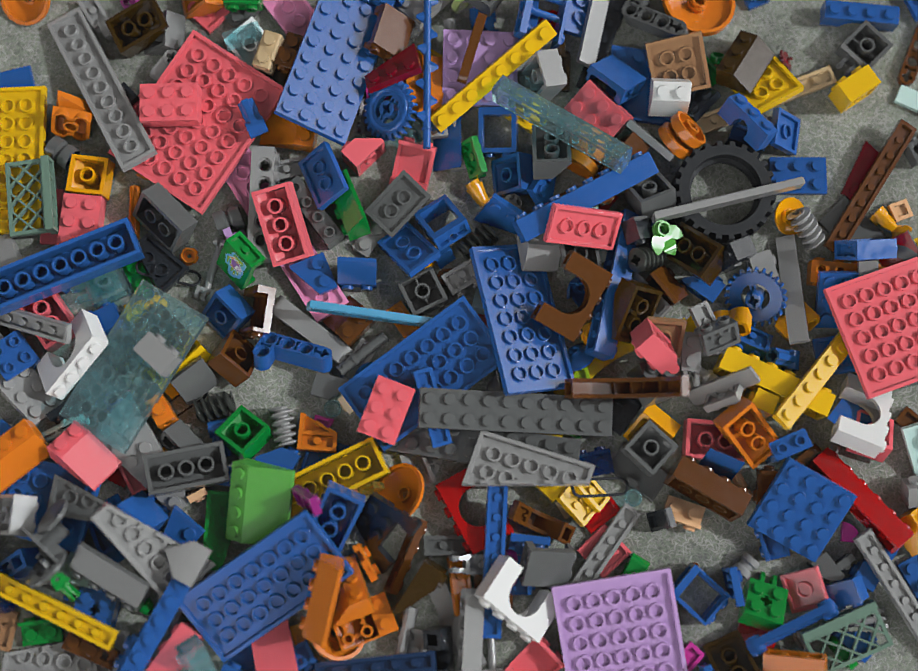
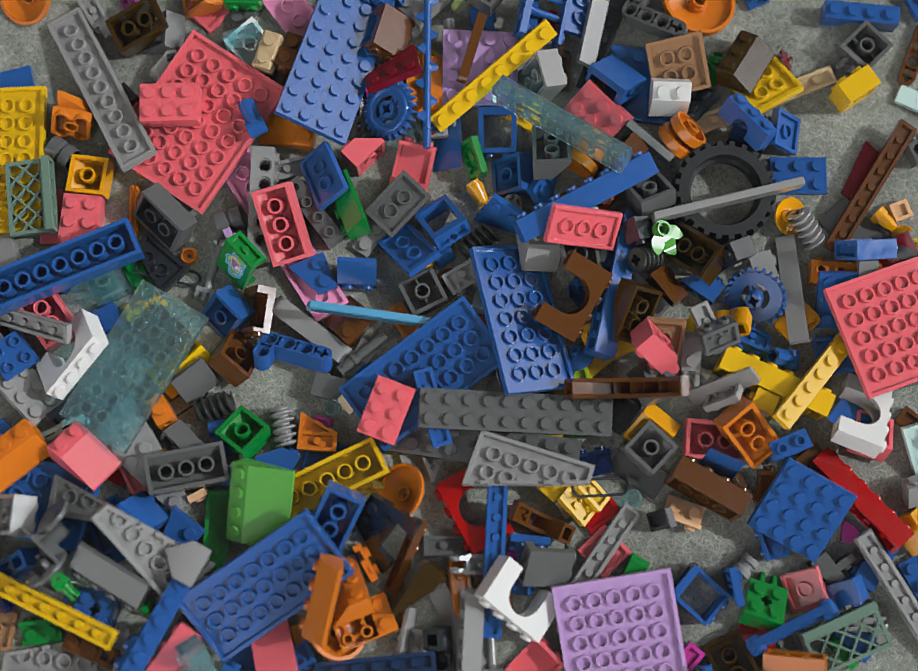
light grey brick [133,331,183,378] -> none
magenta plate [291,484,322,516] -> none

